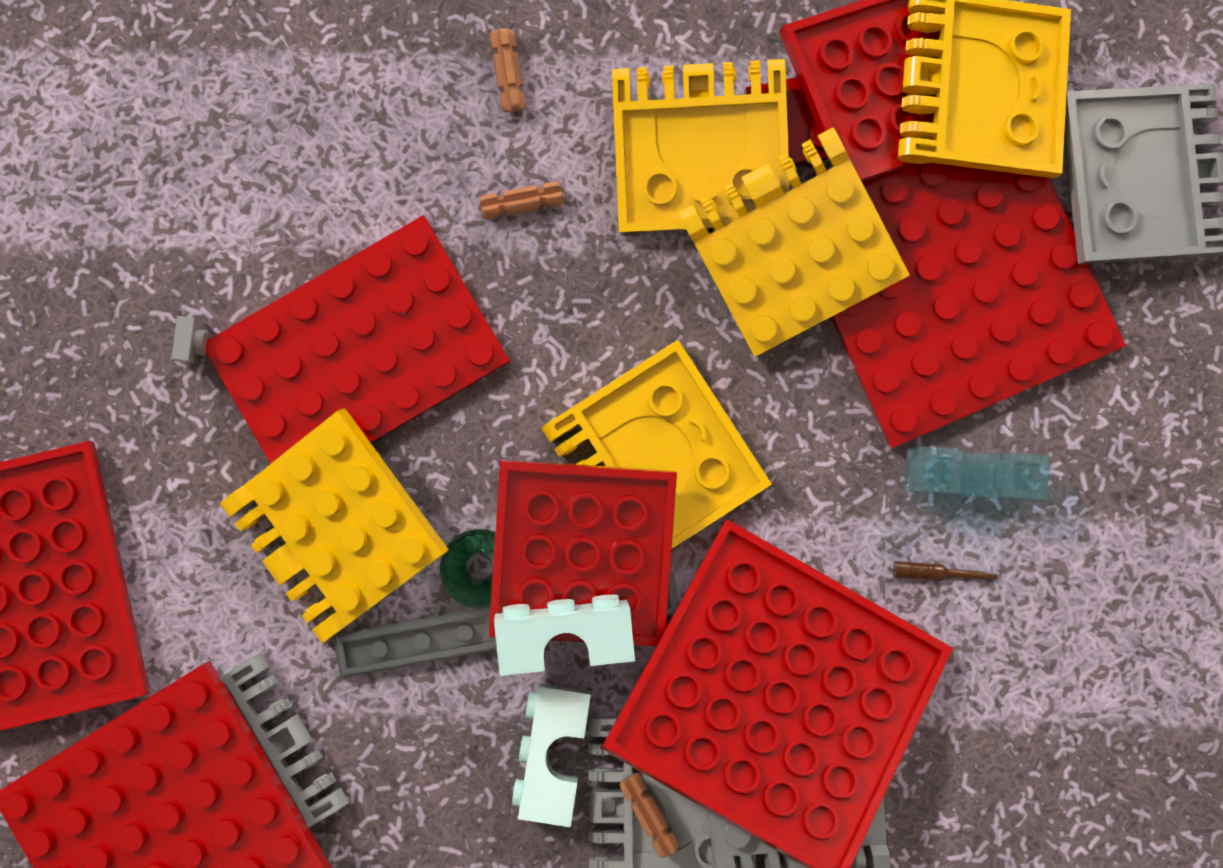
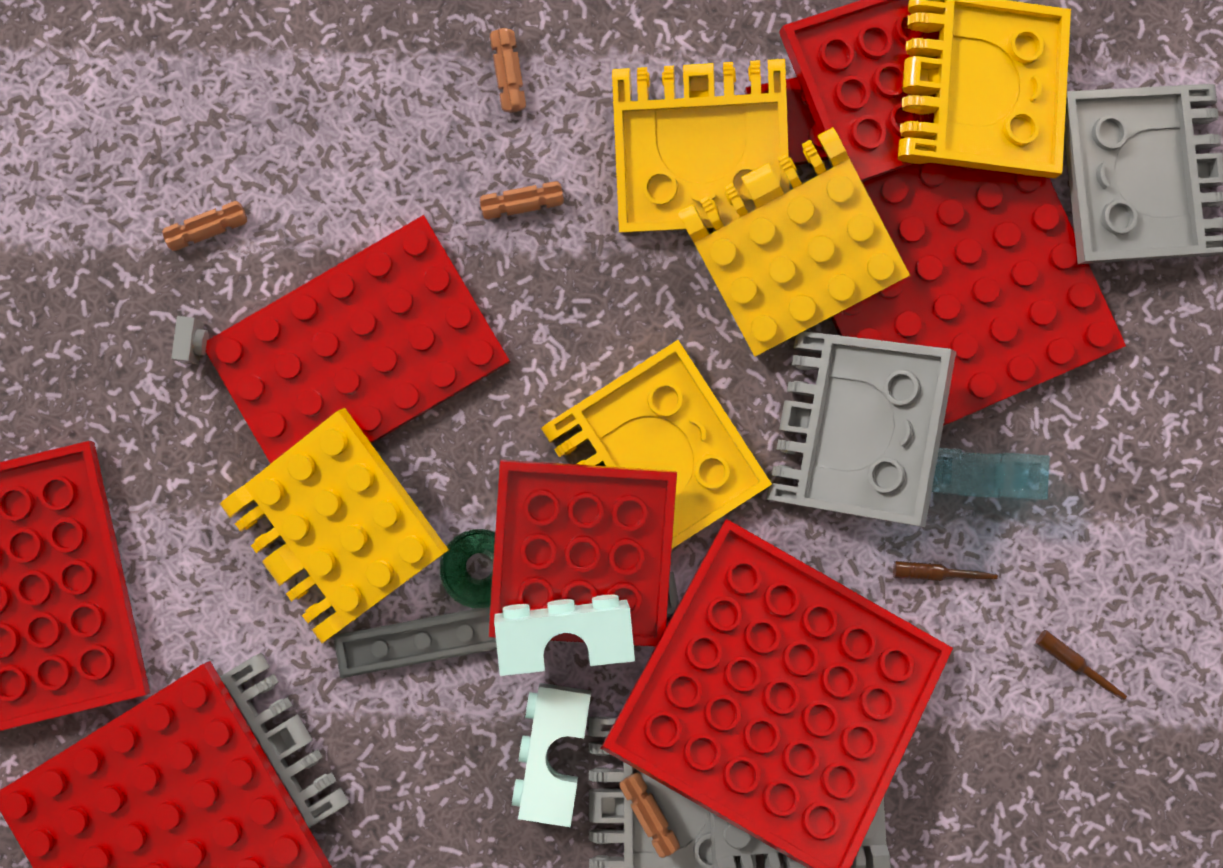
none -> nougat axle [162,201,247,251]
none -> light grey hinge [766,331,956,527]
none -> reddish brown piece [1035,630,1127,700]

